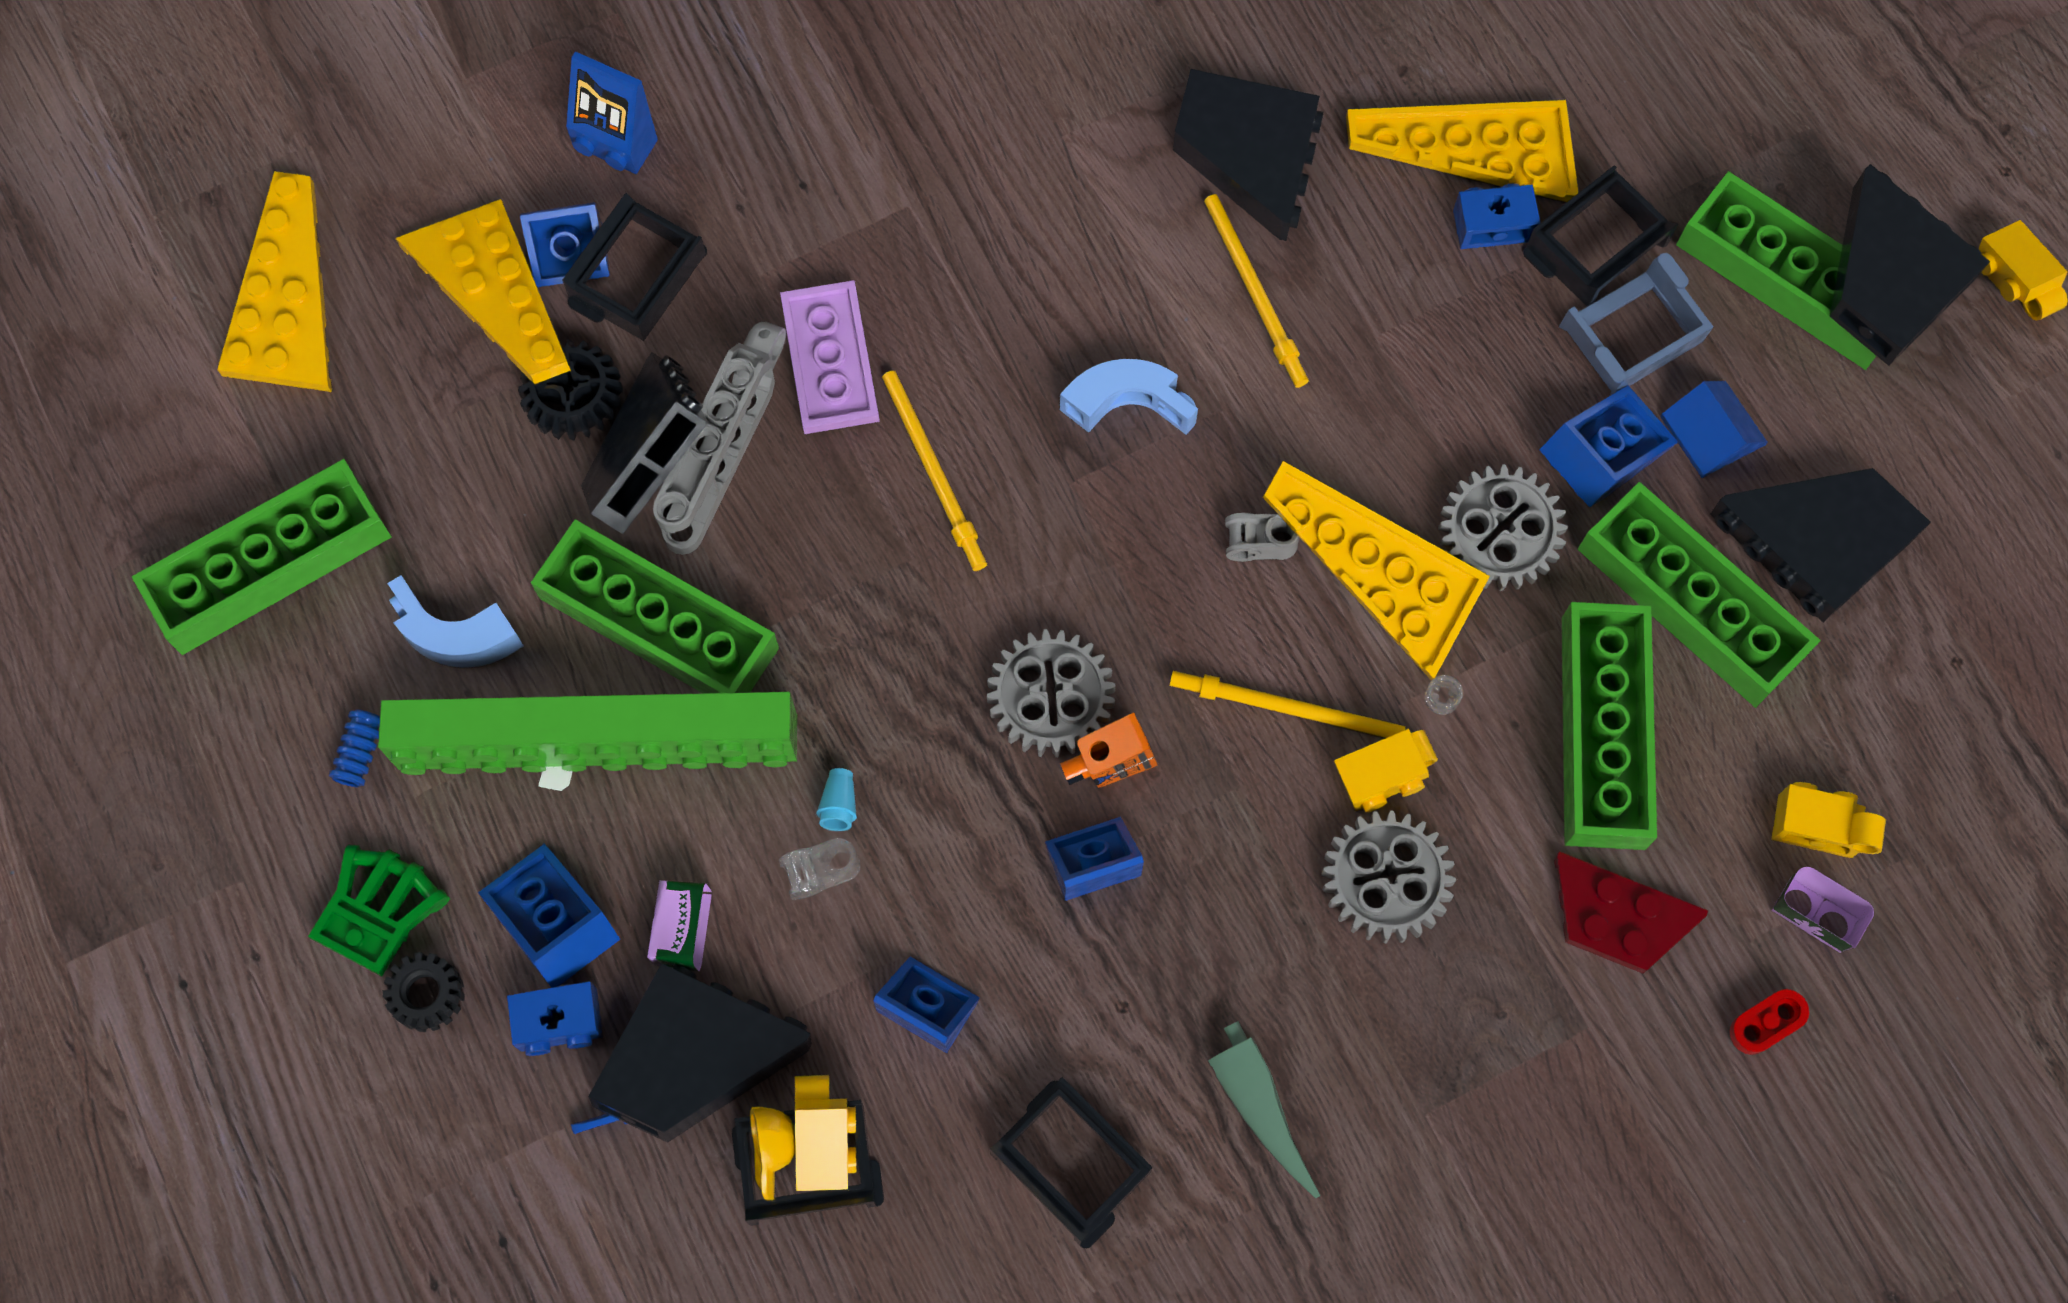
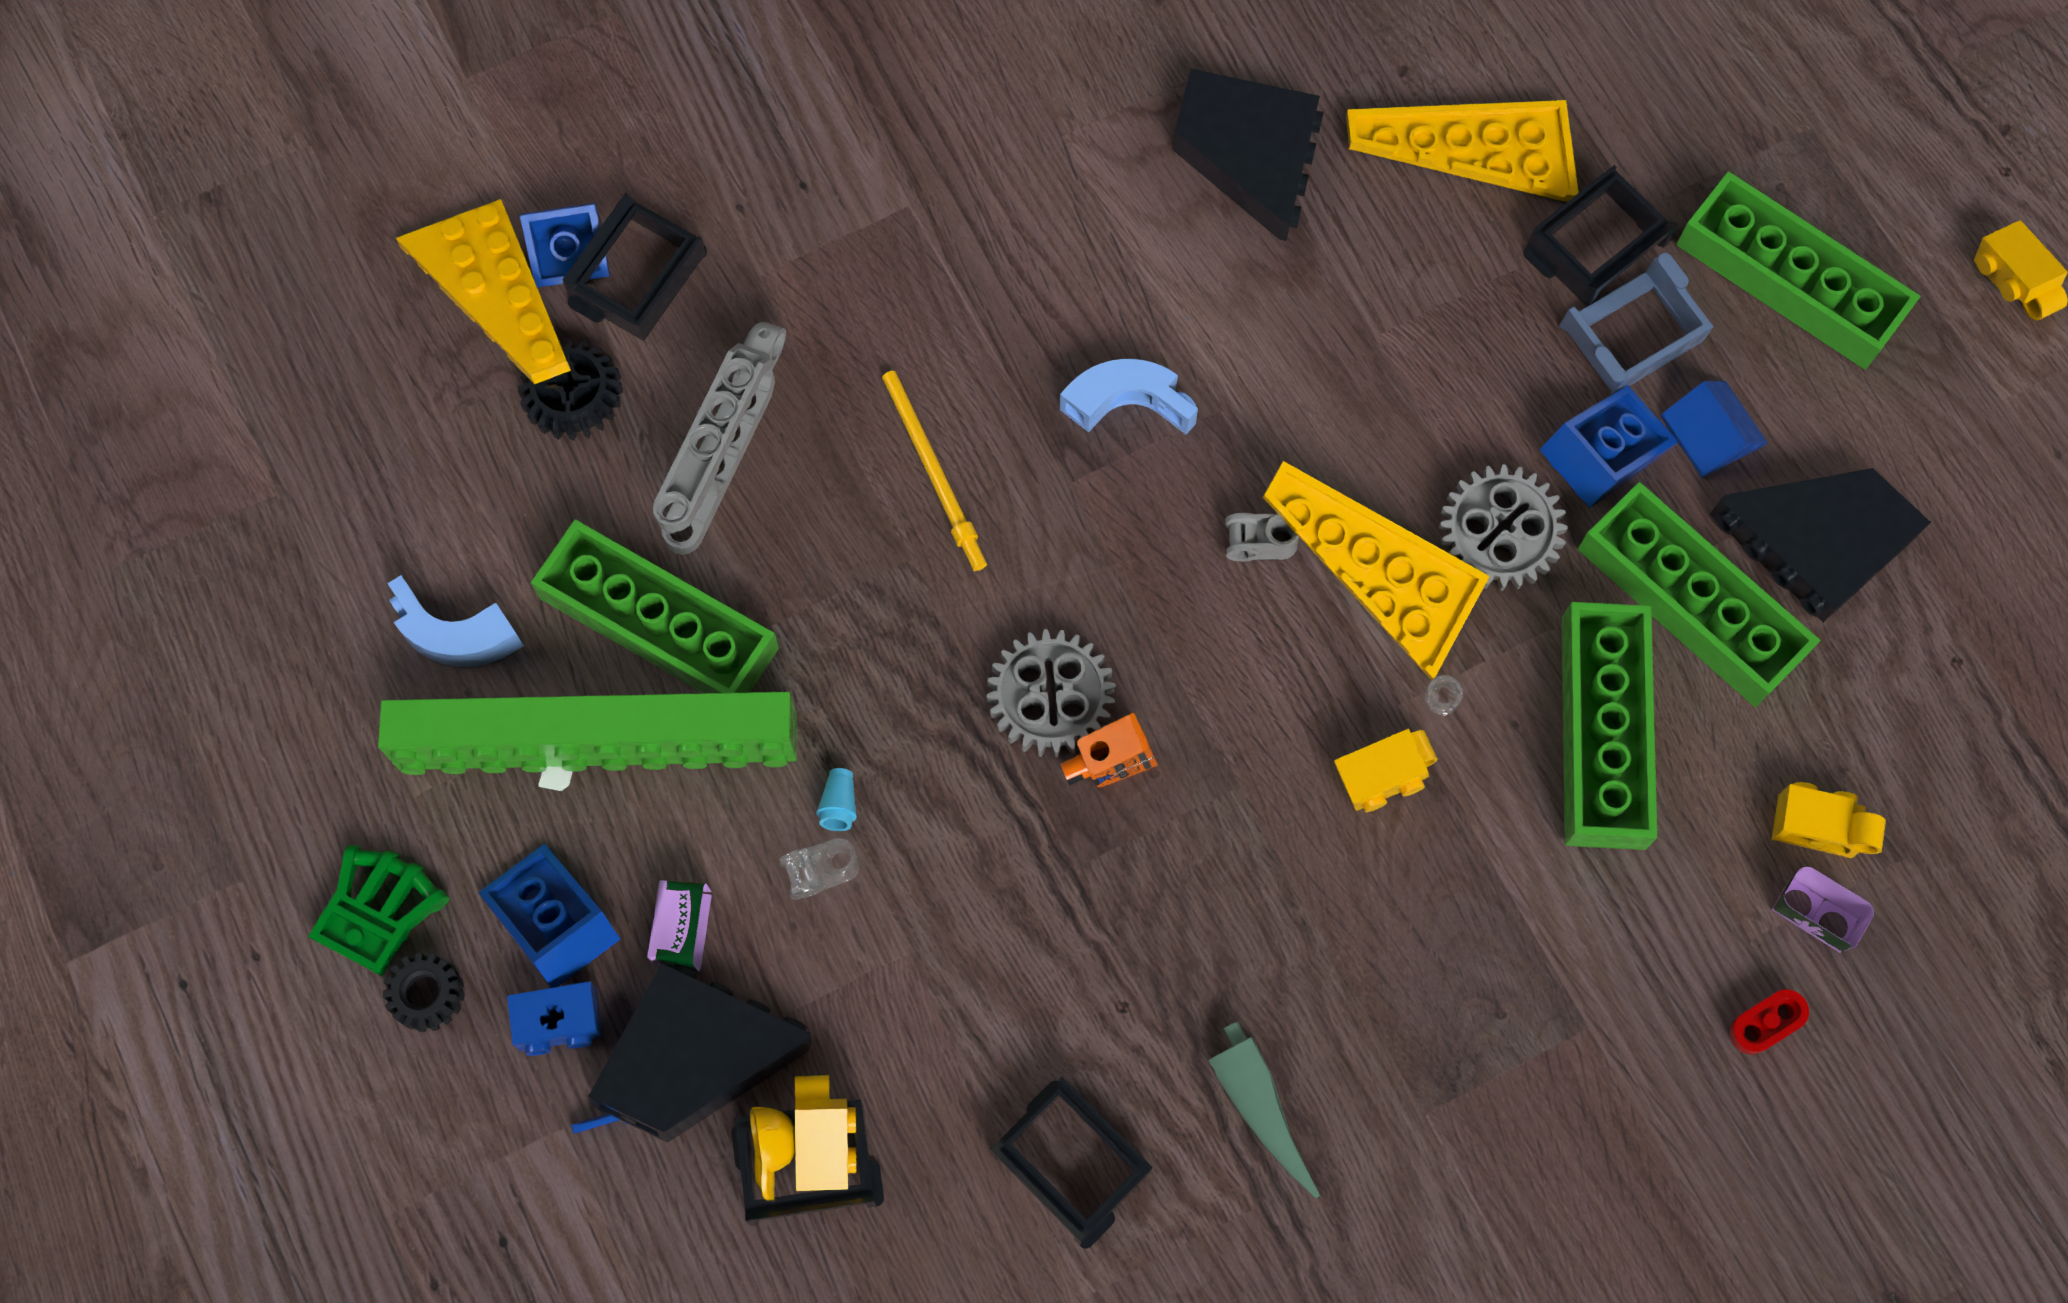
bright green brick [132,459,392,655] -> none
yellow wing [217,171,332,392] -> none
blue piece [329,710,380,787] -> none
slope [566,51,658,175] -> none
black slope [581,352,708,534] -> none
lavender plate [780,280,880,434] -> none
blue slope [873,956,980,1053] -> none
blue slope [1045,817,1144,901] -> none
yellow bar [1169,670,1405,738] -> none
yellow bar [1204,194,1309,388] -> none
light grey gear [1321,810,1456,944] -> none
blue brick [1453,183,1540,249] -> none
dark red wing [1554,851,1708,974] -> none
black slope [1830,164,1990,366] -> none

